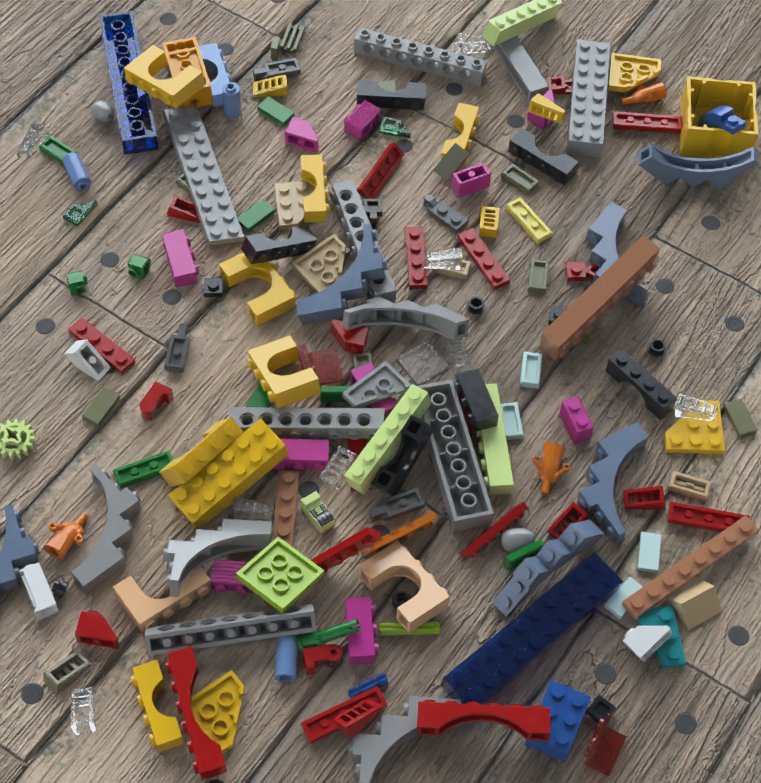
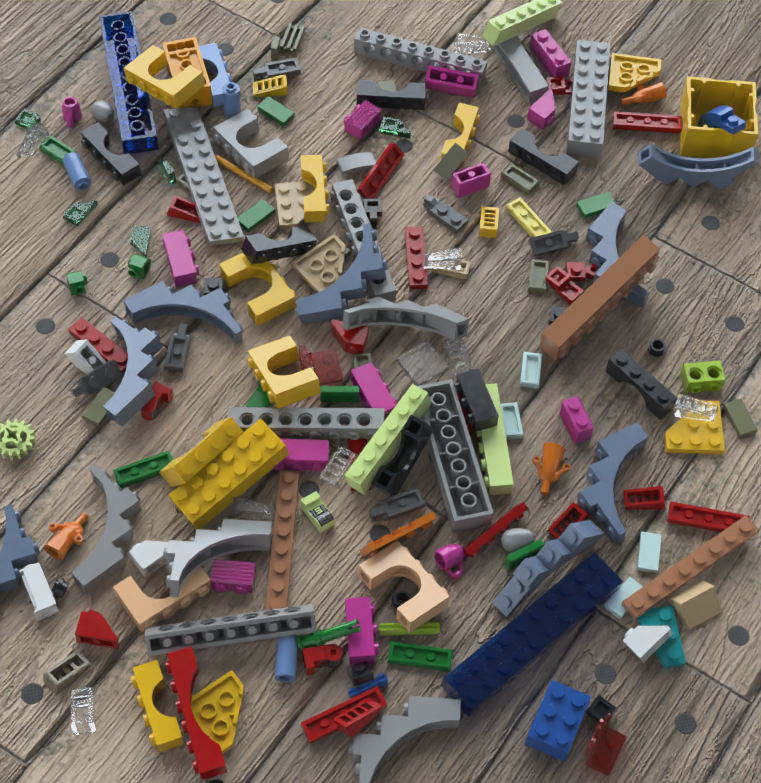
lime plate [236,537,324,614] -> none
dark pink slope [285,117,319,153] -> none
red plate [311,527,382,574] -> none
light grey wing [342,361,411,408] -> none
red arch [417,699,550,741] -> none
plate [457,228,510,290] -> none
black plate [466,297,485,314] -> none
yellow slope [528,93,565,124] -> none
tan tile [668,471,711,501] -> none
none -> clear green tile [14,109,44,135]
none -> dark pink piece [62,97,82,128]
none -> dark grey hinge [70,359,123,397]
none -> arch [81,122,141,186]
none -> arch [103,316,163,426]
none -> sand blue arch [123,281,244,344]
none -> white slope [129,540,169,578]
none -> tile [130,226,151,258]
none -> clear green tile [156,159,176,185]
none -> light grey arch [213,109,289,178]
none -> light orange bar [215,155,274,194]
none -> light grey slope [336,152,376,175]
none -> black plate [346,662,374,686]
none -> green tile [388,641,453,672]
none -> dark pink brick [425,65,479,98]
none -> dark pink piece [434,544,464,580]
none -> dark grey hinge [528,230,579,257]
none -> dark pink brick [529,29,571,78]
none -> red slope [545,266,584,305]
none -> tile [576,192,616,218]
none -> lime brick [680,360,726,393]

